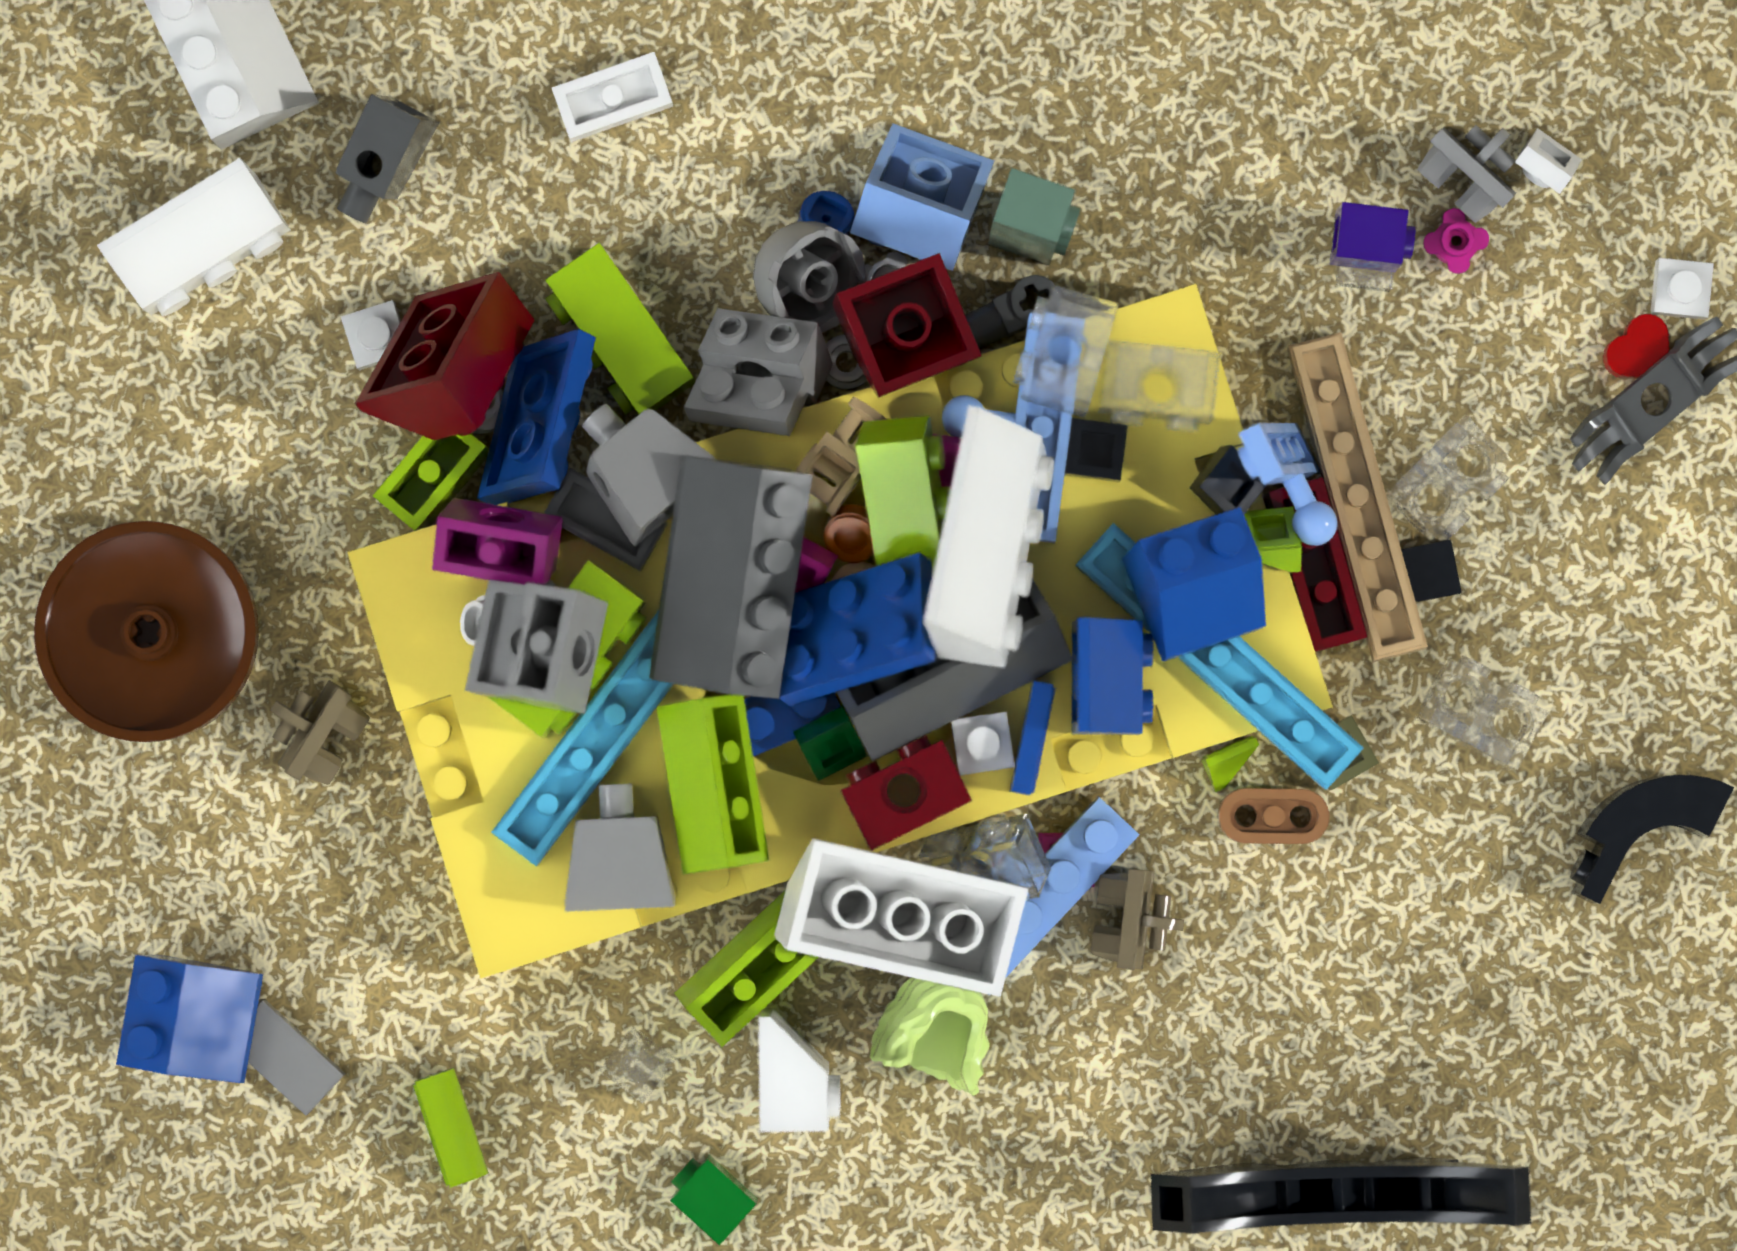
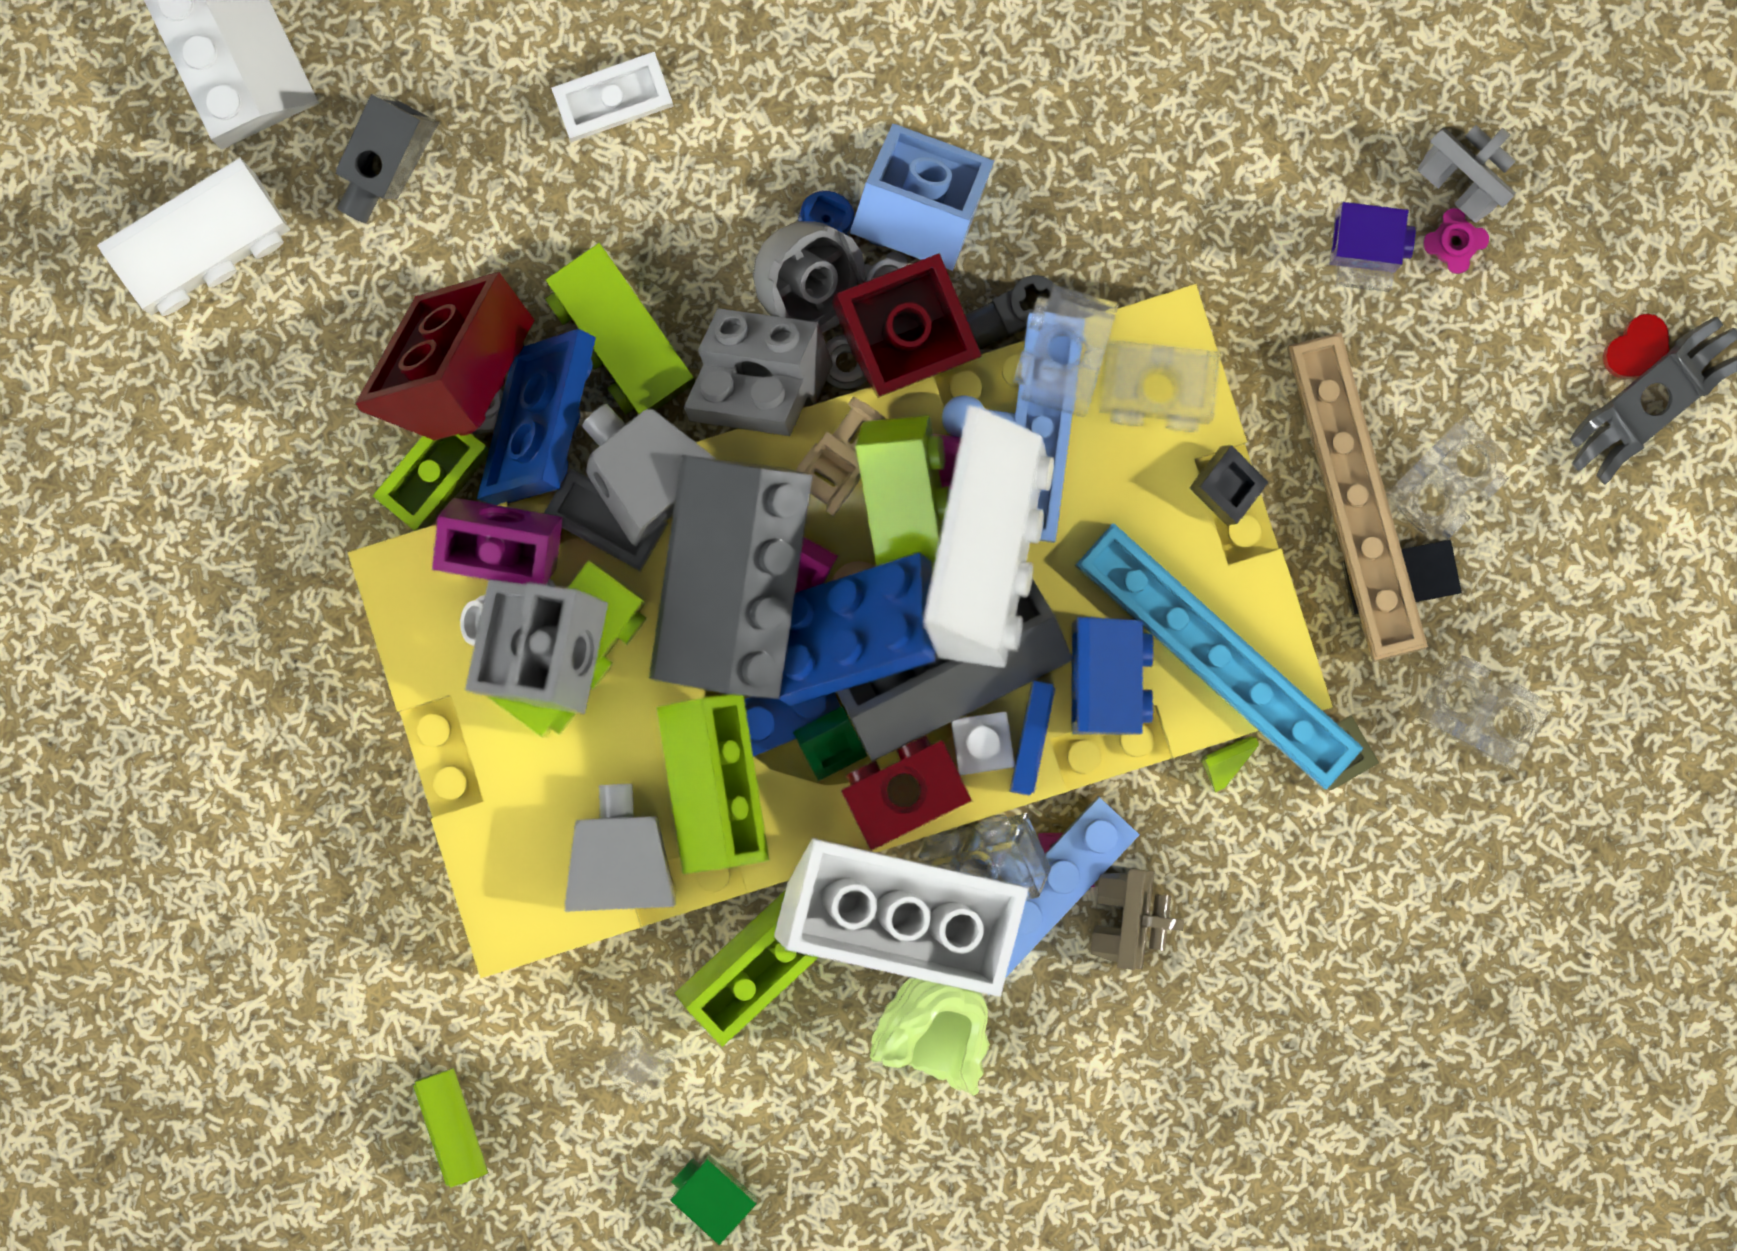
reddish brown dish [34,521,259,742] -> none
slope [116,955,264,1083] -> none
light grey tile [248,999,346,1116] -> none
dark tan hips [270,680,370,785] -> none
white plate [341,300,401,370] -> none
medium azure tile [491,610,674,866] -> none
white slope [759,1008,841,1132] -> none
orange tile [823,504,874,563] -> none
sand green brick [988,168,1081,266] -> none
black plate [1064,418,1128,482] -> none
blue slope [1122,507,1266,662] -> none
black arch [1151,1157,1531,1234] -> none
medium nougat plate [1217,788,1330,844] -> none
light blue plate [1238,423,1337,546] -> none
lime slope [1244,507,1302,573] -> none
dark red brick [1263,477,1368,652] -> none
white plate [1515,128,1582,194] -> none
black arch [1570,775,1734,904] -> none
white plate [1650,258,1714,320] -> none

